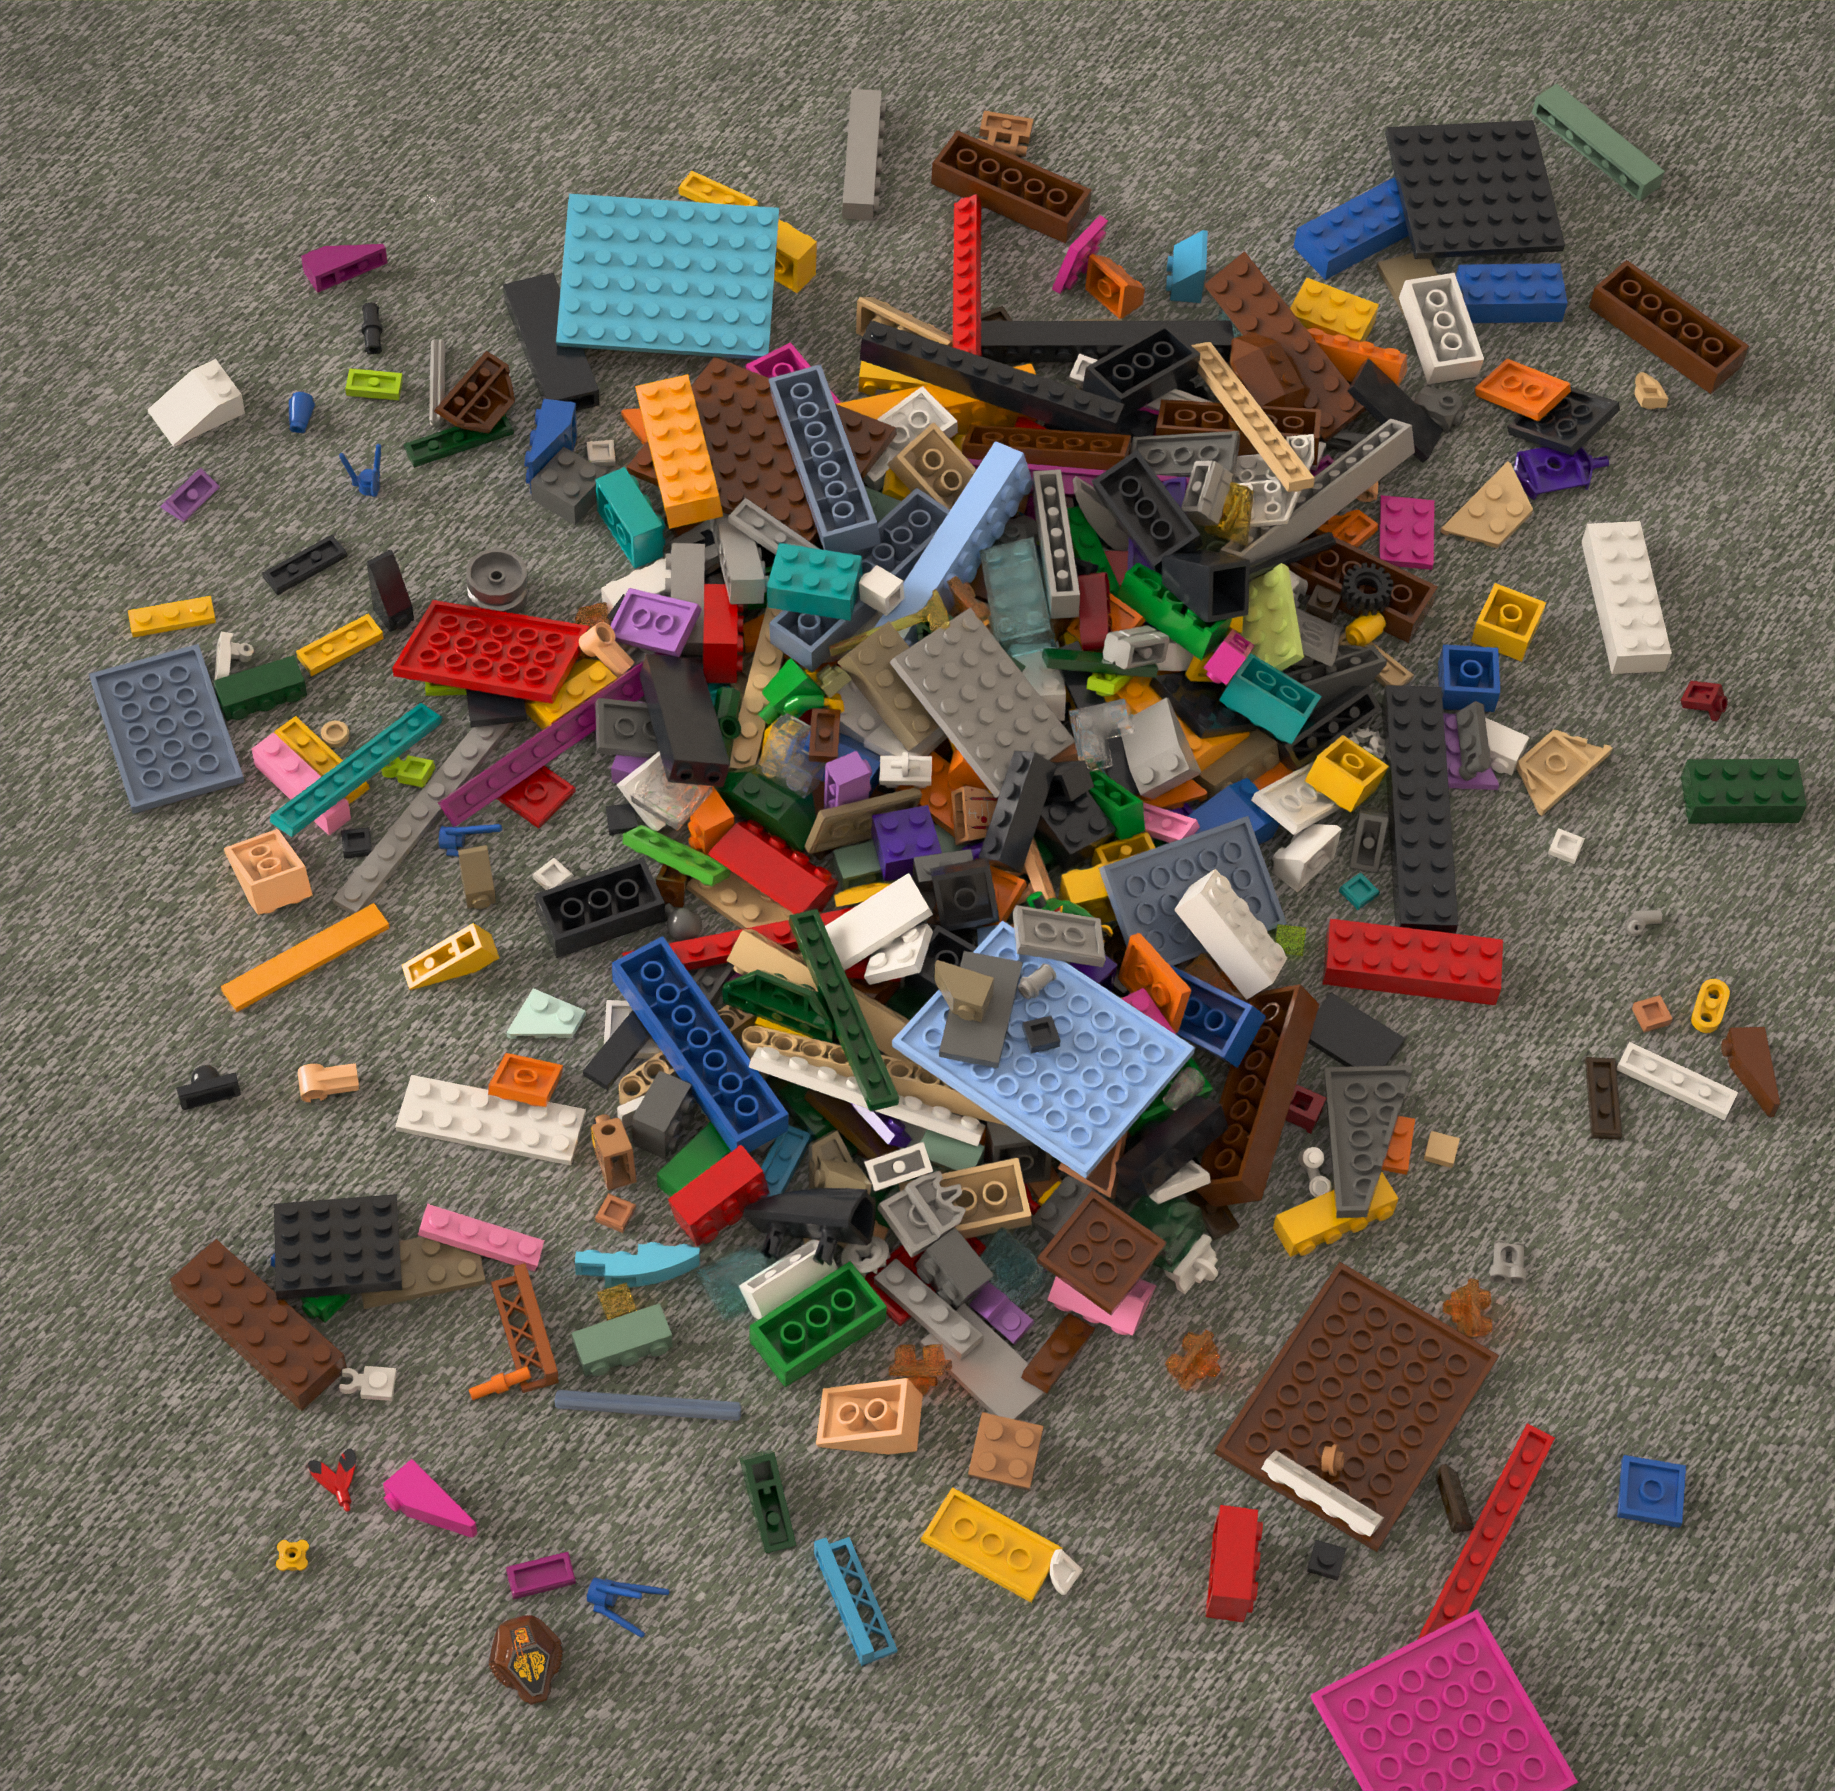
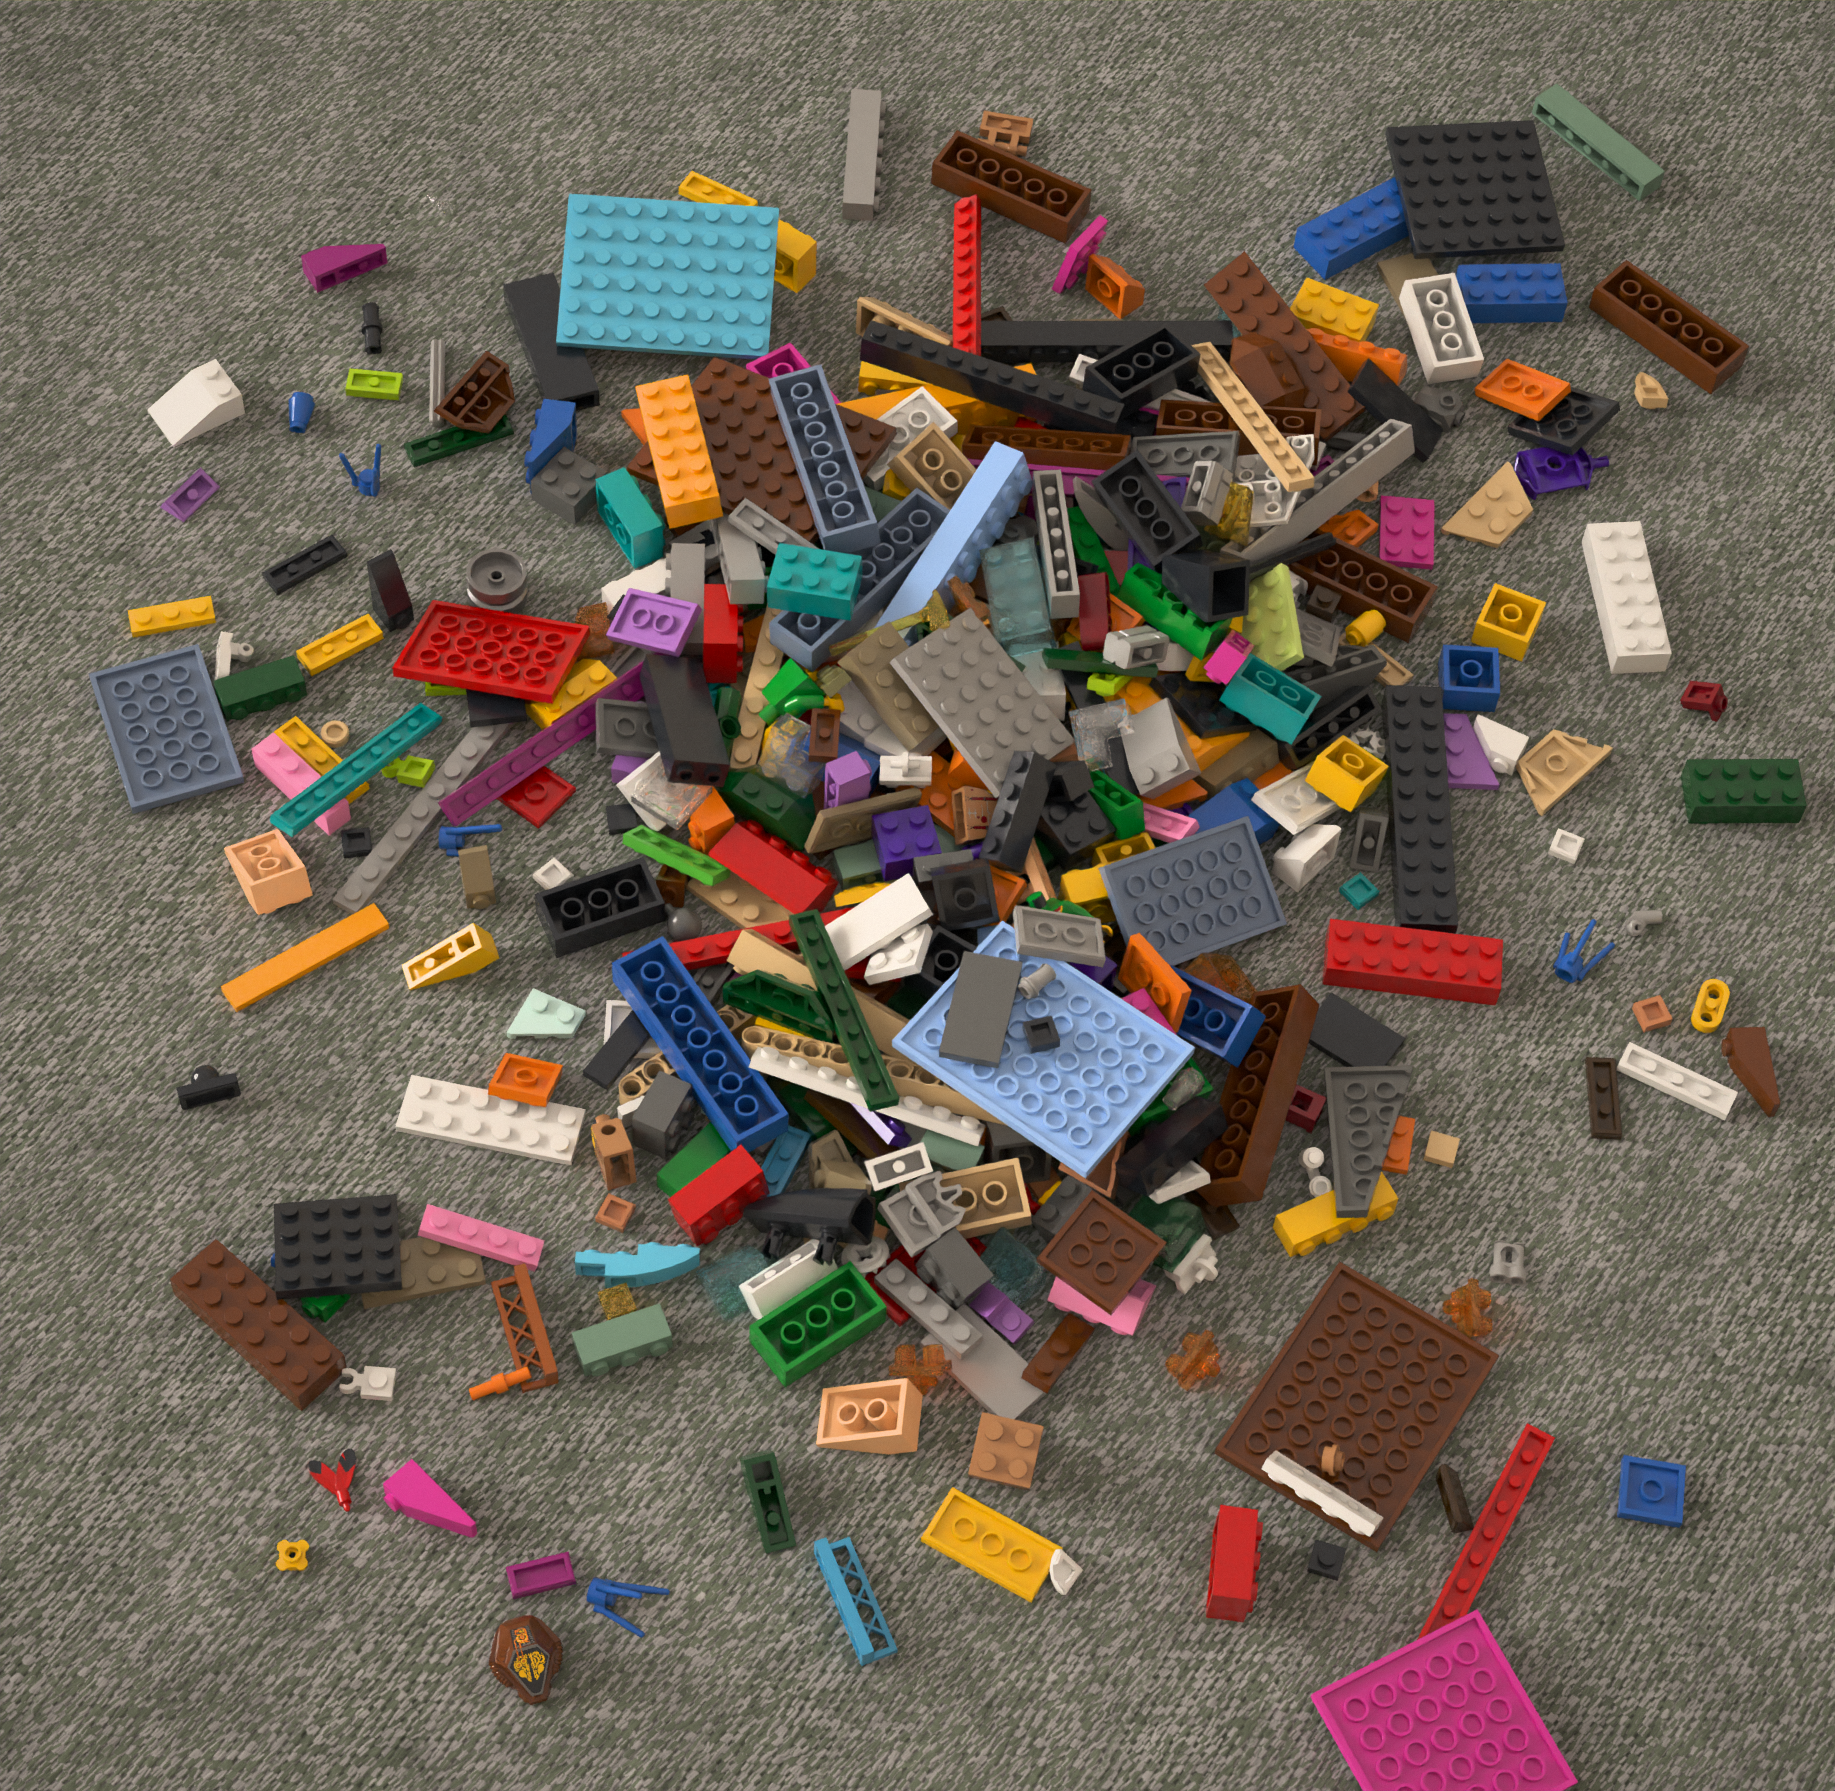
light nougat piece [298,1063,359,1102] -> none
sand blue axle [555,1390,741,1421] -> none
light nougat piece [579,622,635,678] -> none
white tile [587,440,616,467] -> none
white brick [859,565,904,616] -> none
dark tan slope [935,960,994,1022] -> none
dark azure slope [1166,230,1208,303] -> none
white brick [1174,869,1287,1000] -> none
clear neon green tile [1275,924,1306,956] -> none
black tyre [1341,563,1393,616] -> none
dark grey plate [1456,701,1491,781] -> none
none -> blue plant [1553,919,1615,983]

